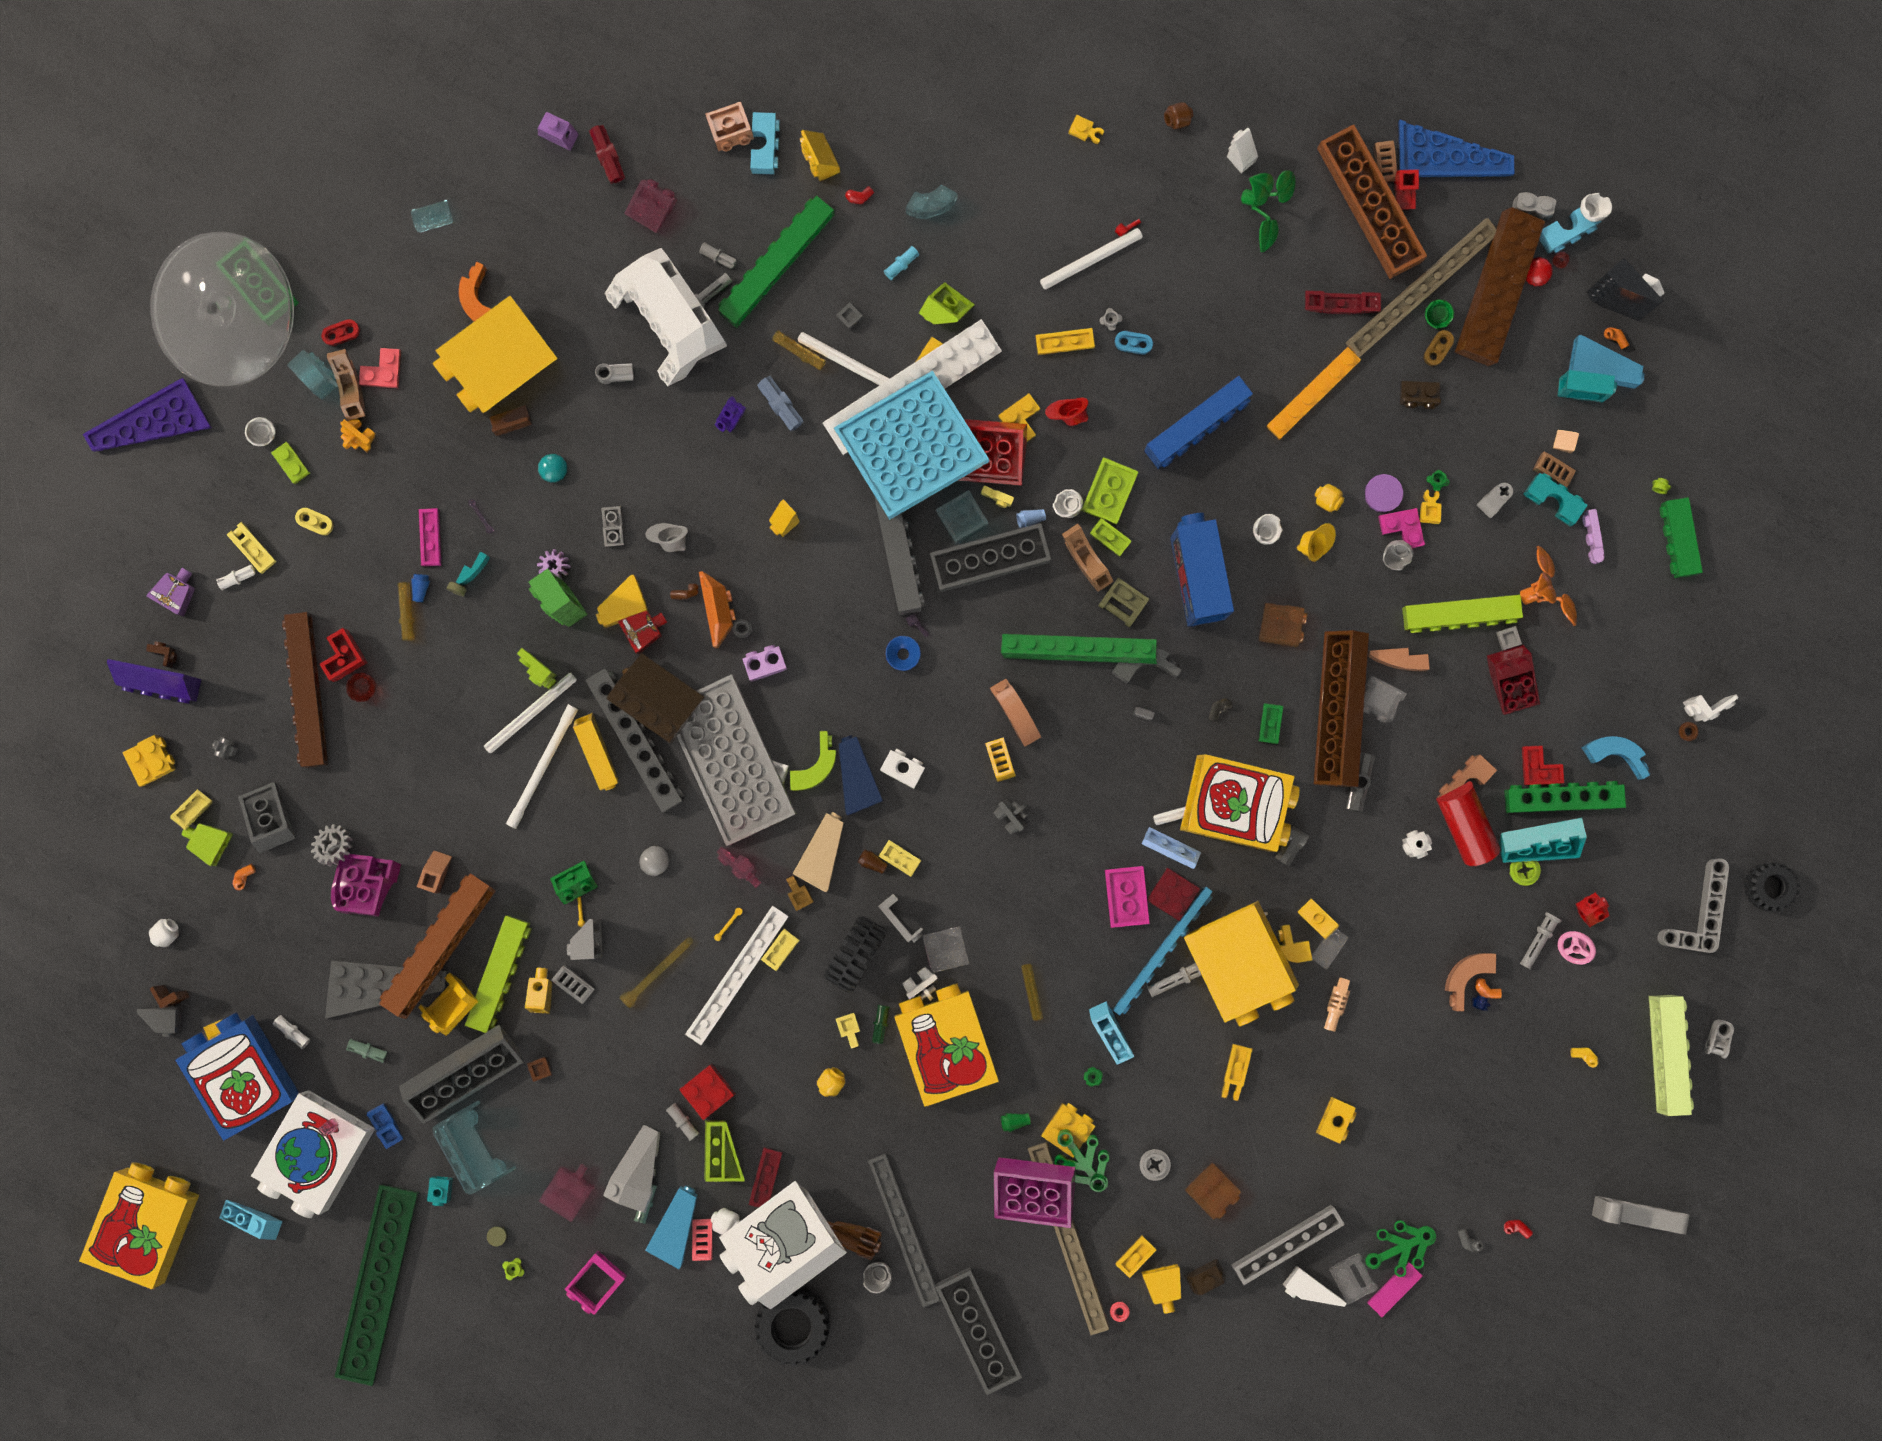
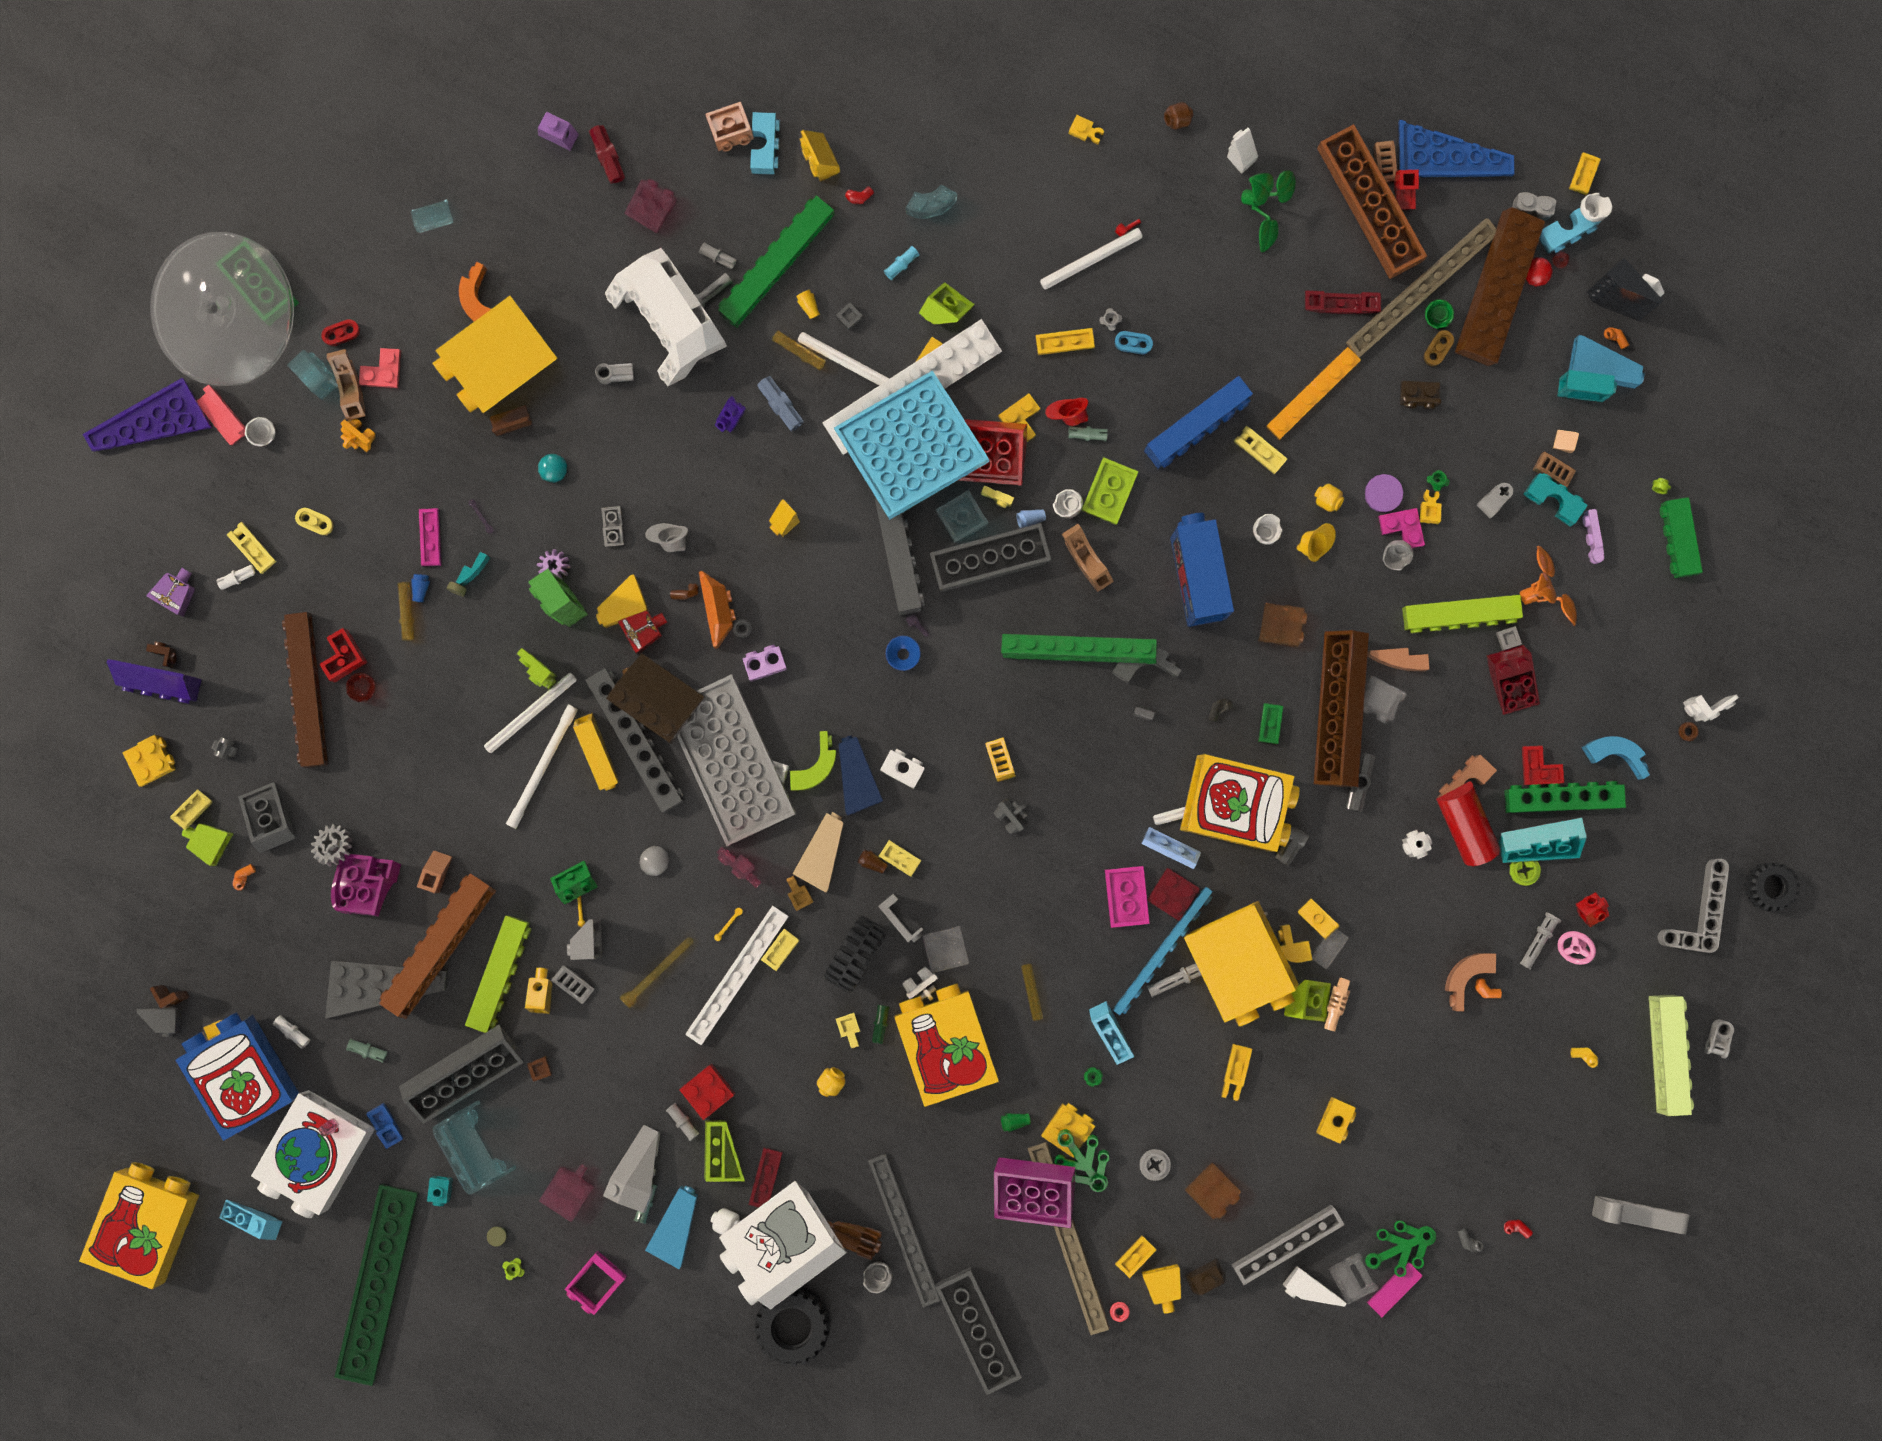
white head [149,919,179,947] -> none
lime plate [271,442,310,484] -> none
yellow panel [418,972,478,1036] -> none
coral slope [692,1219,713,1261] -> none
nougat arch [990,679,1041,746] -> none
lime plate [1090,518,1131,557] -> none
olive plate [1098,578,1149,628] -> none
clear blue plate [1472,995,1491,1011] -> none
none -> coral panel [197,385,245,445]
none -> yellow cone [796,289,820,319]
none -> sand green pin [1068,426,1108,441]
none -> light yellow plate [1234,426,1287,475]
none -> lime slope [1284,980,1331,1022]
none -> yellow plate [1569,152,1601,195]

